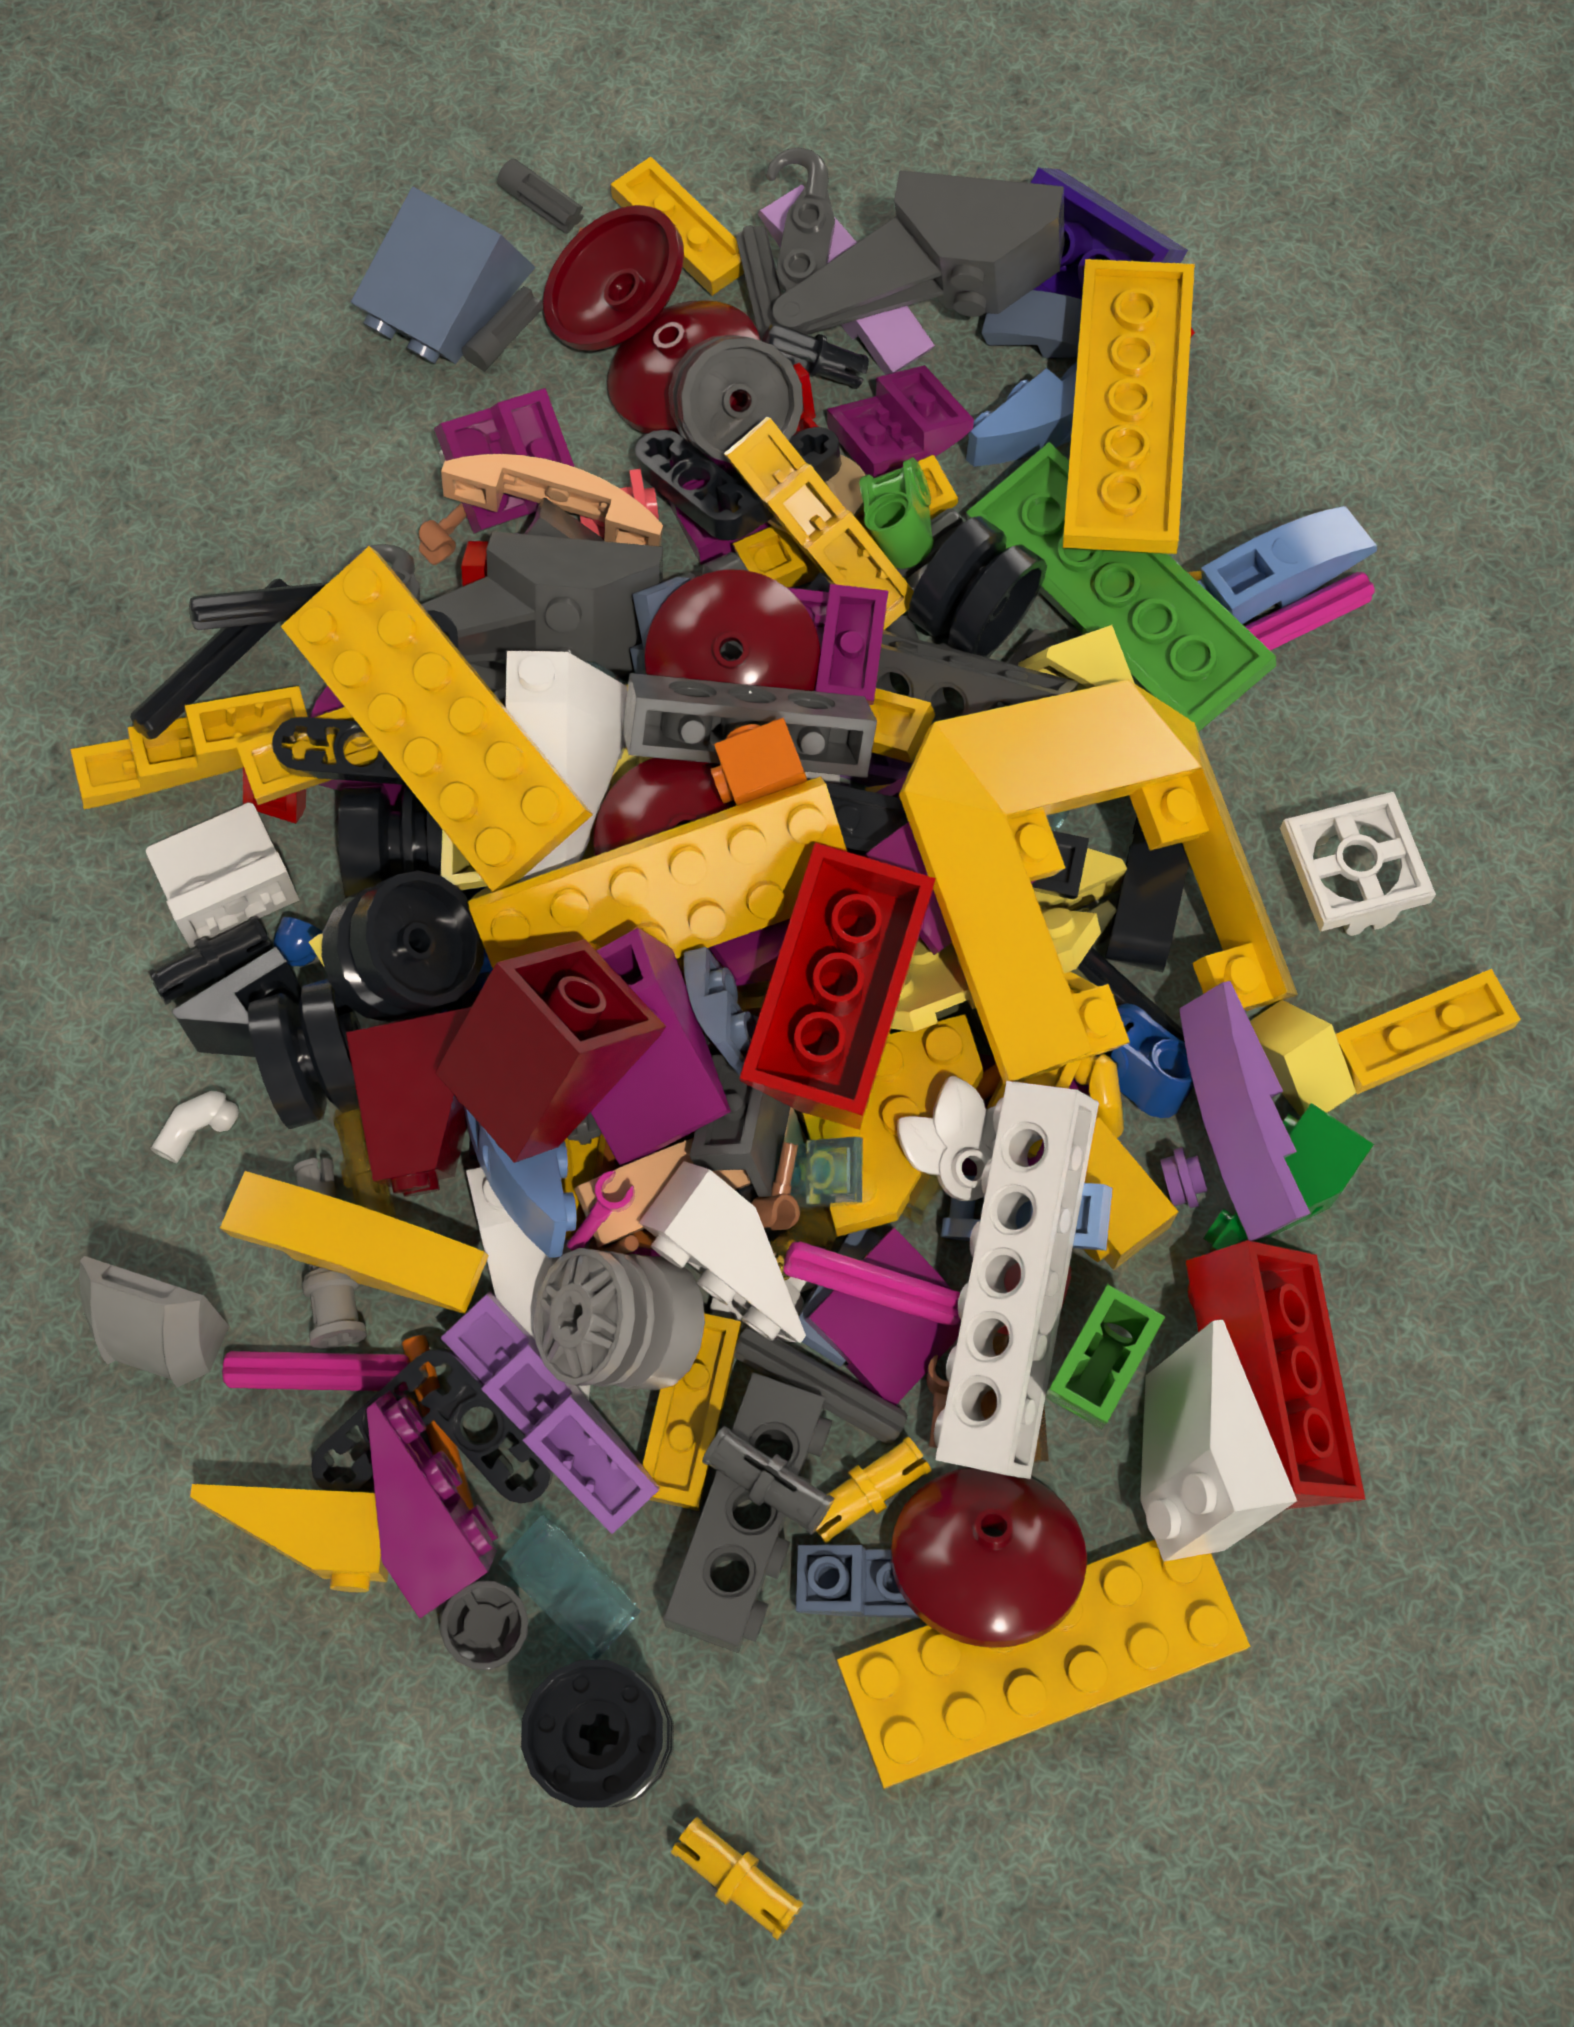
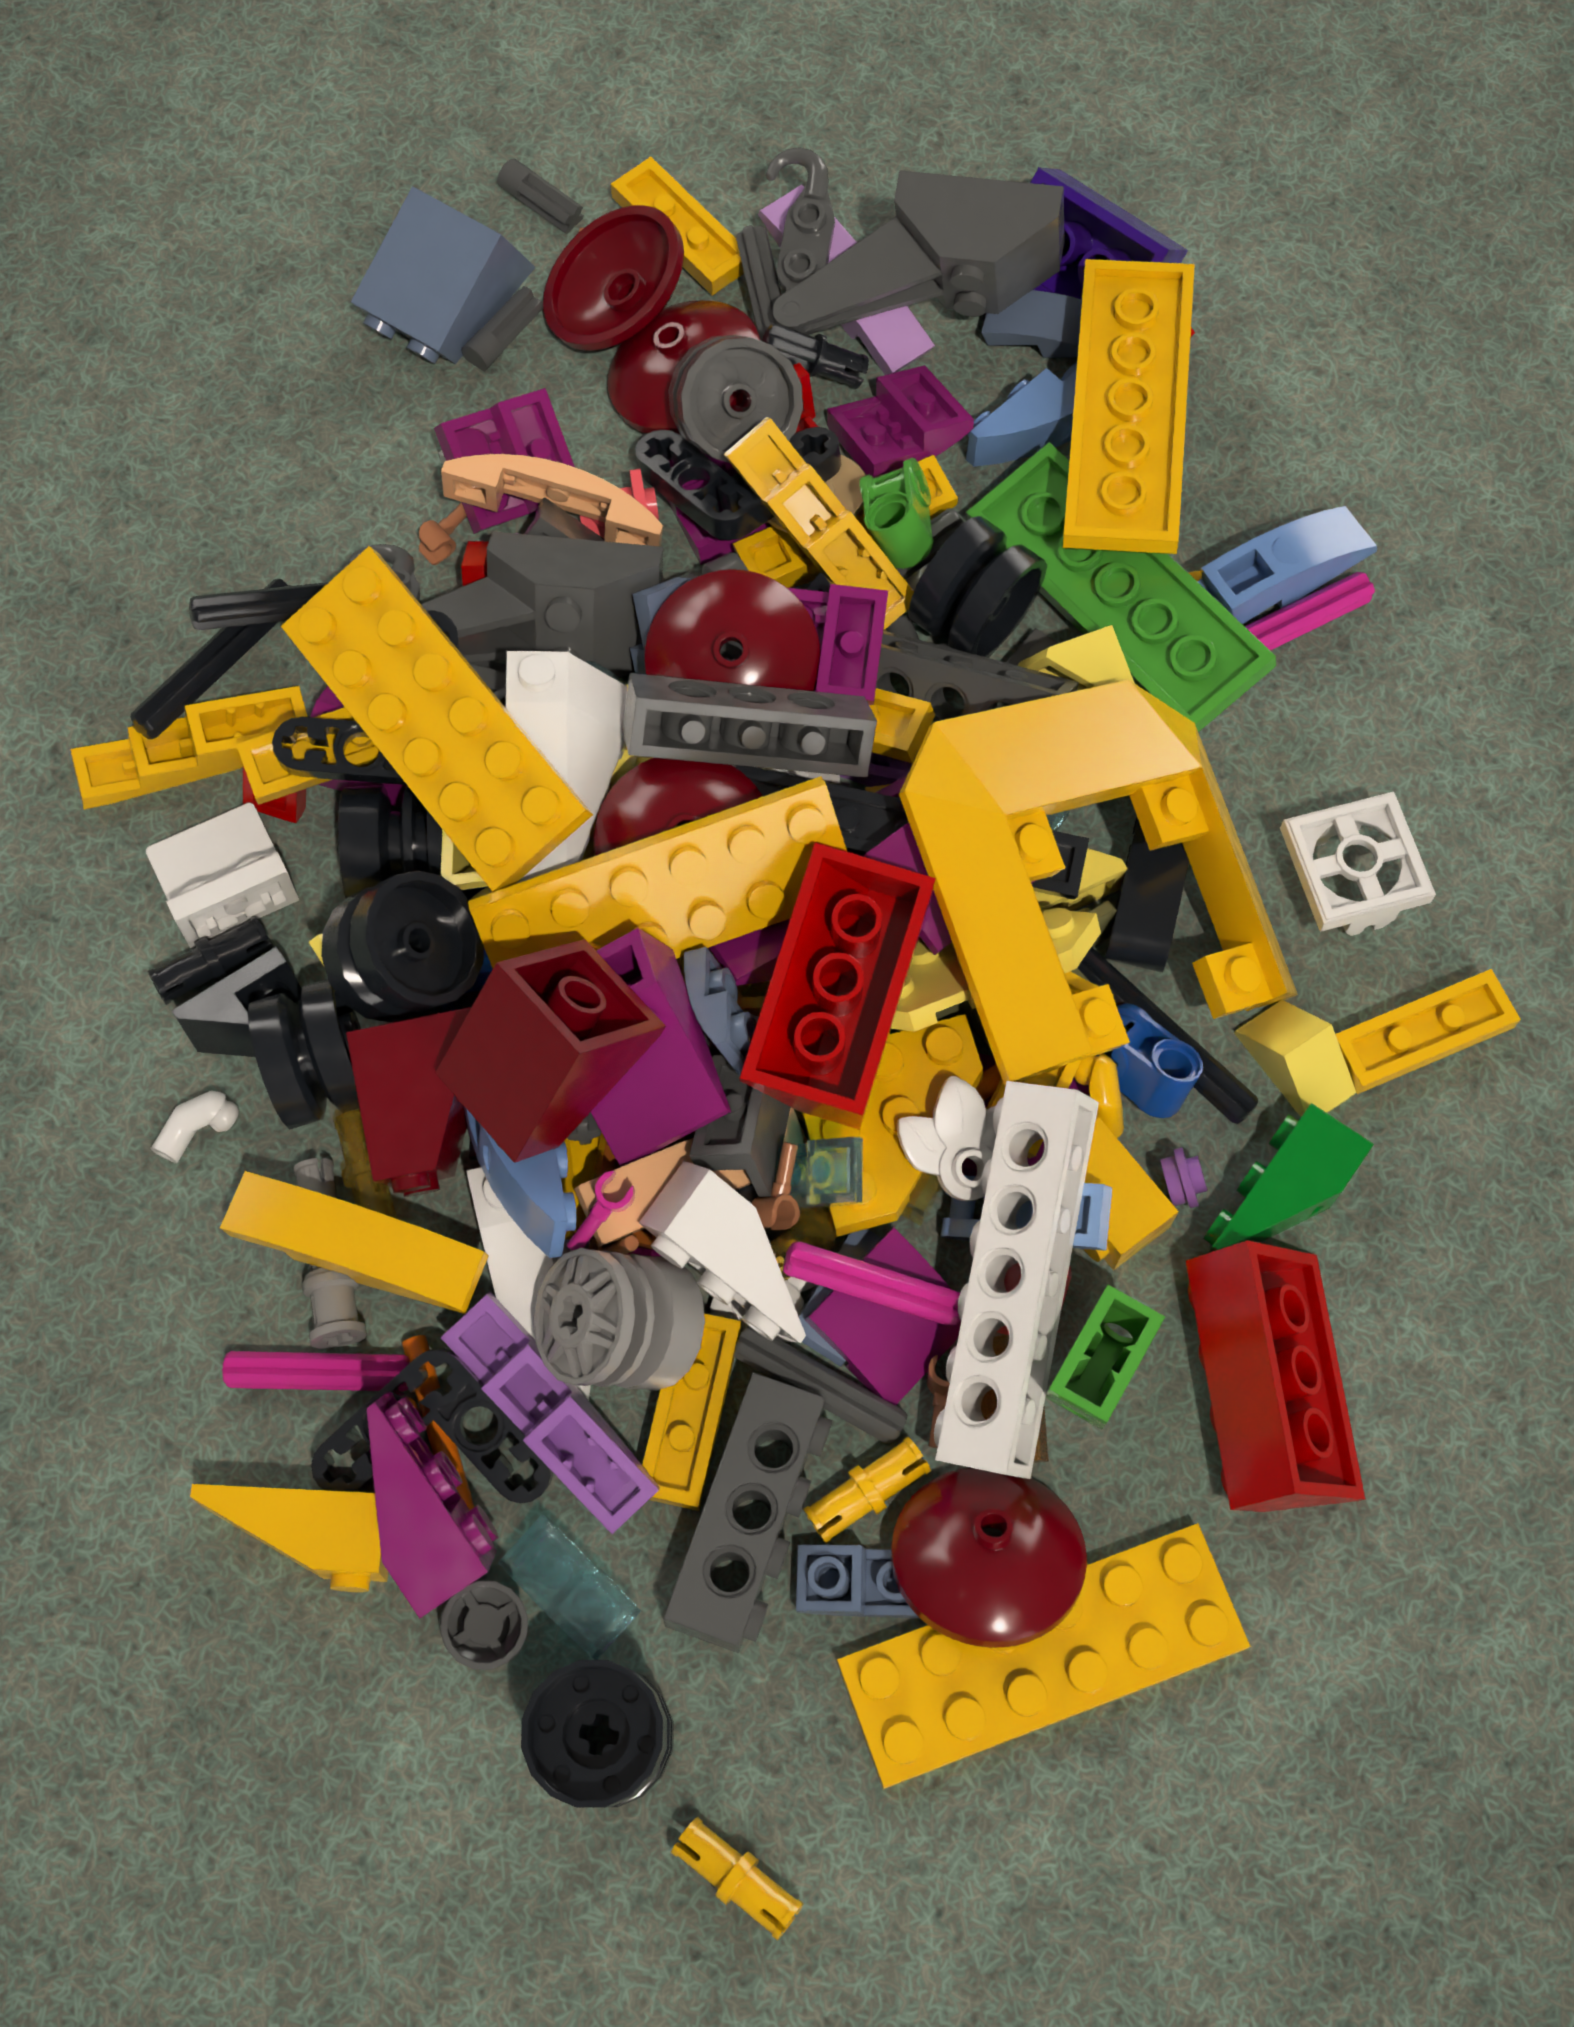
light grey slope [79,1256,229,1388] -> none
blue hinge [274,917,323,967] -> none
dark grey pin [702,1426,835,1535] -> none
orange brick [710,717,807,806] -> none
white slope [1140,1320,1297,1562] -> none
medium lavender slope [1179,981,1311,1241] -> none

